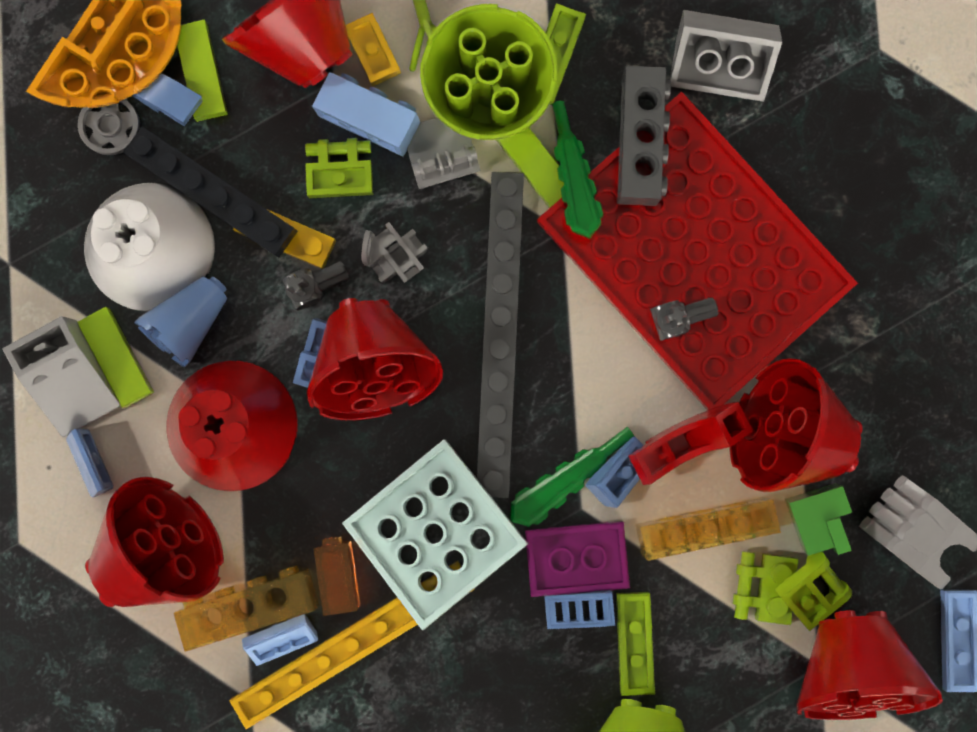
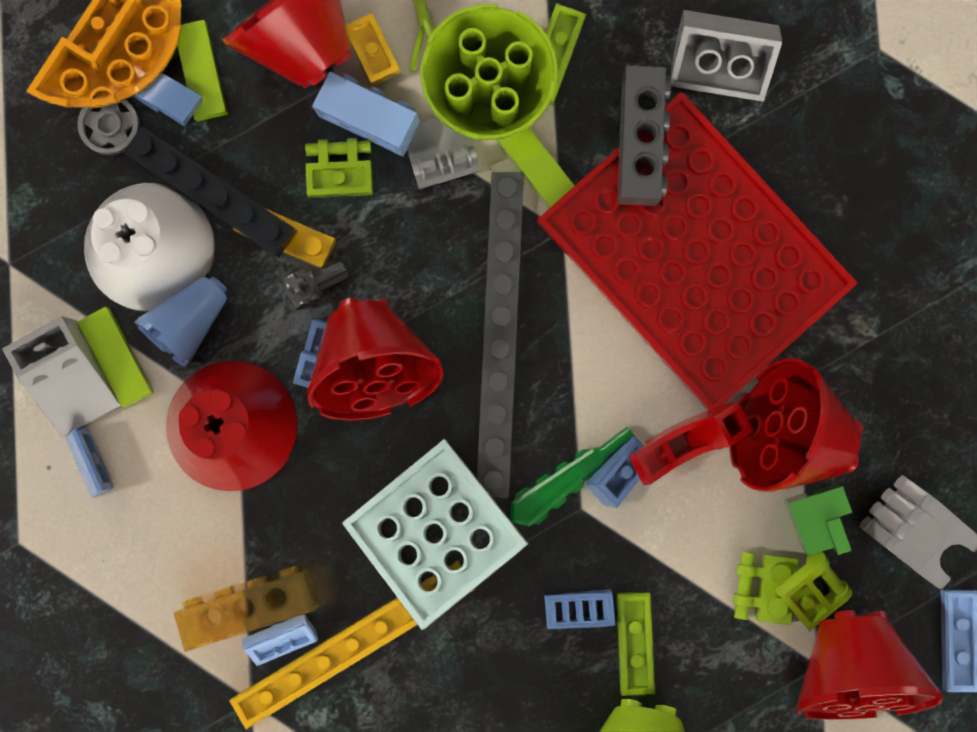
red cone [85,477,224,607] -> none
clear orange brick [314,536,360,616] -> none
light grey piece [361,222,427,283] -> none
magenta tile [525,521,630,597] -> none
green sword [552,101,604,239] -> none
clear yellow brick [635,497,781,561] -> none
dark grey axle [650,298,718,341] -> none

